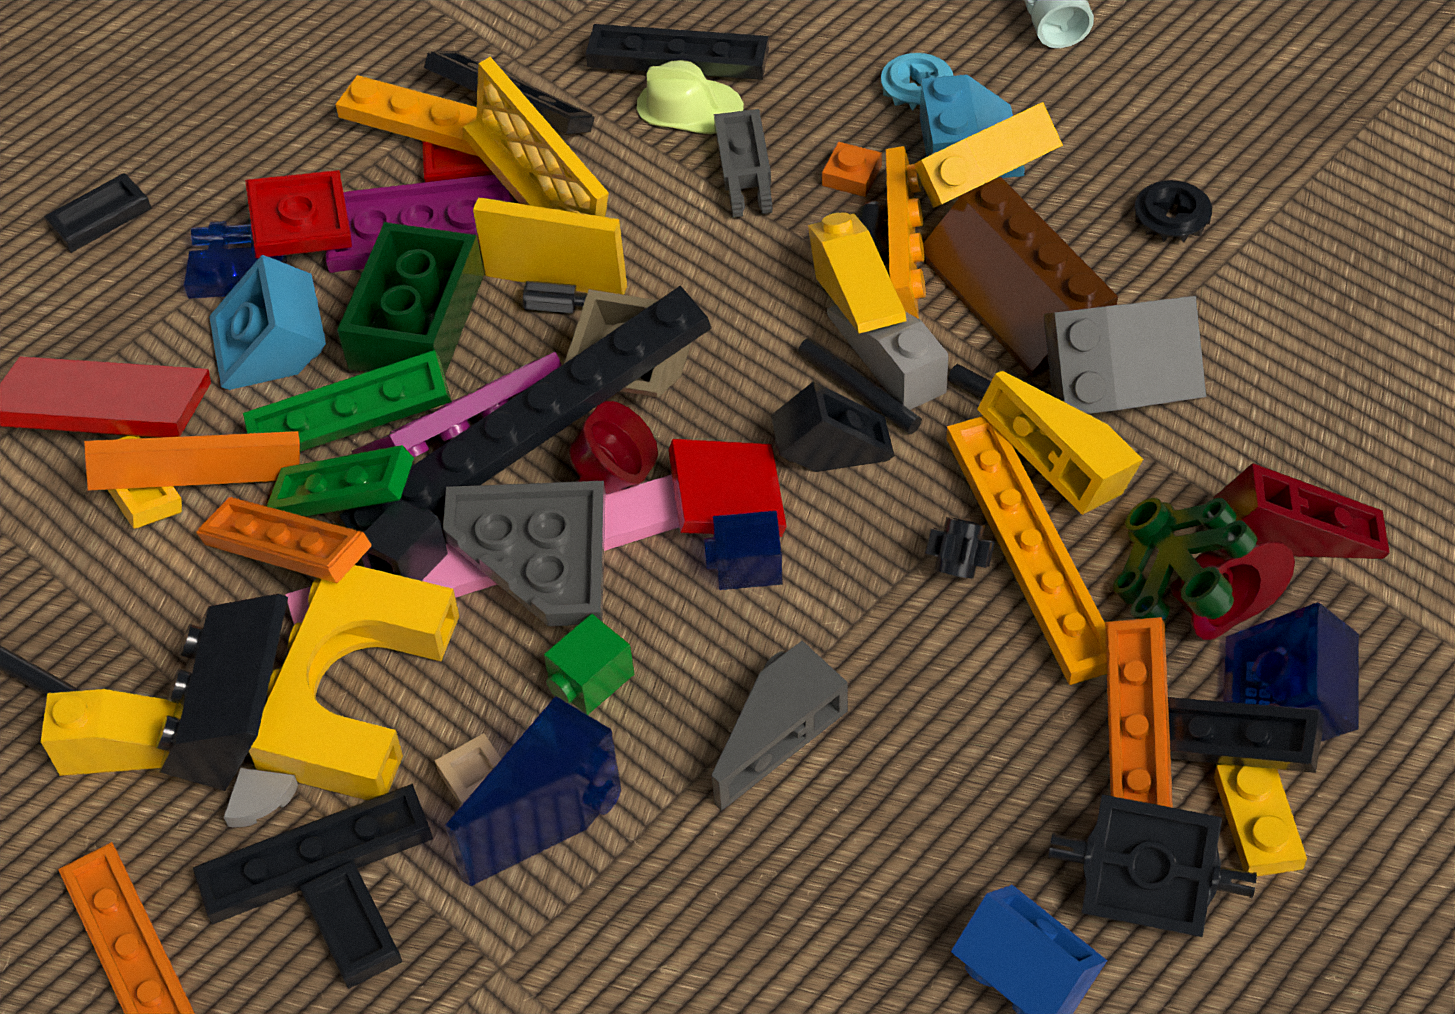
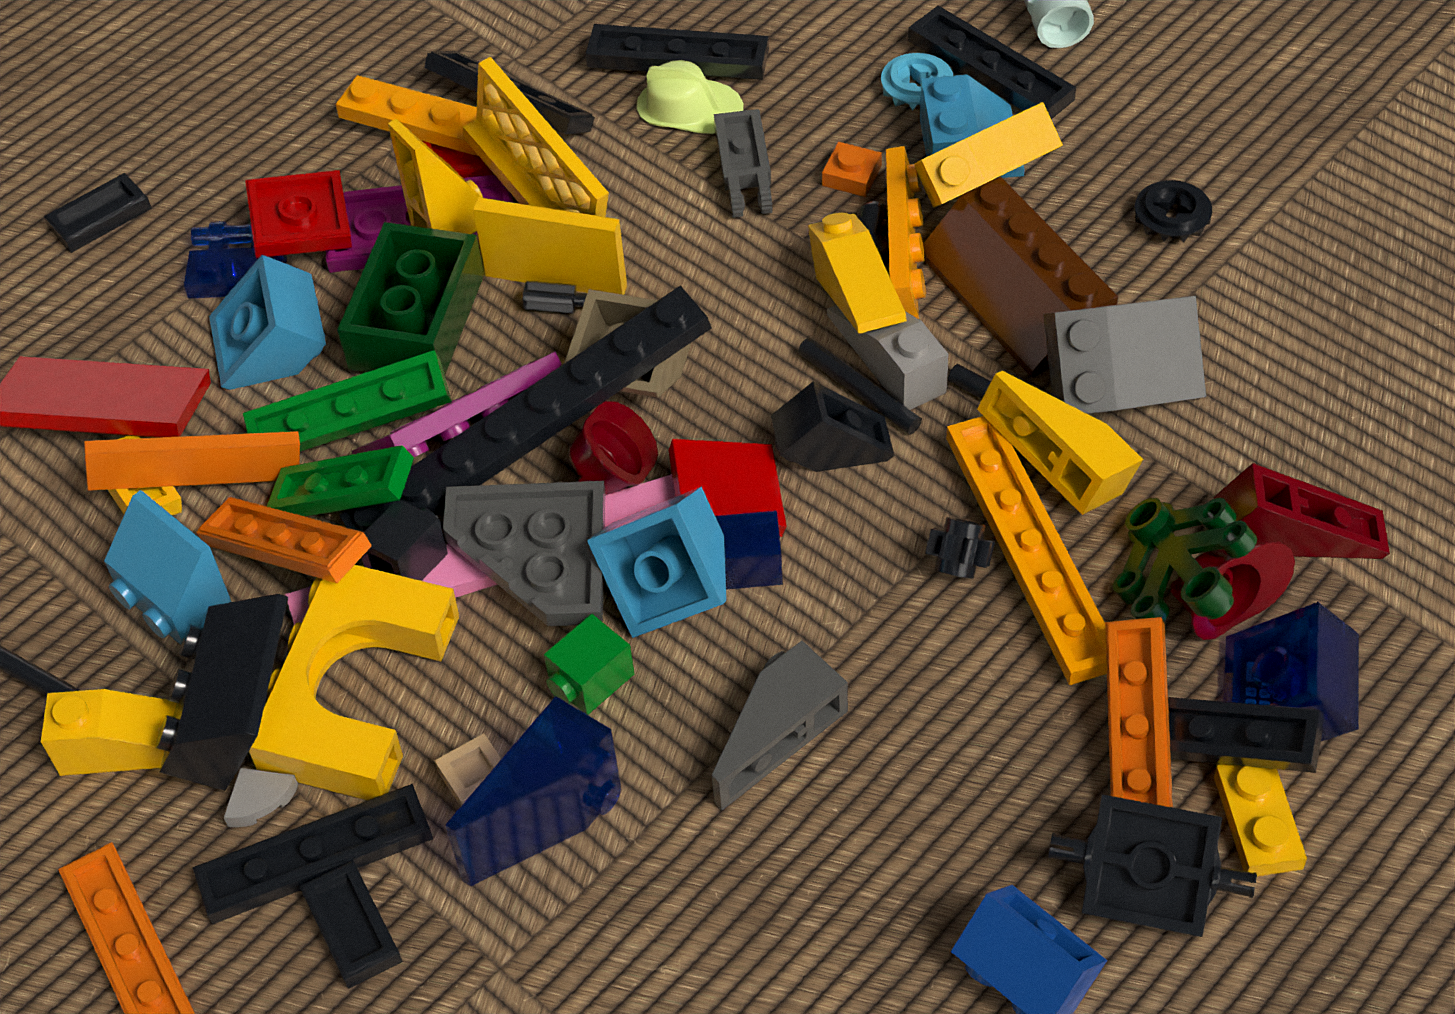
none -> dark azure slope [104,490,232,645]
none -> yellow slope [388,119,483,234]
none -> dark azure slope [587,487,726,638]
none -> black plate [908,5,1076,119]

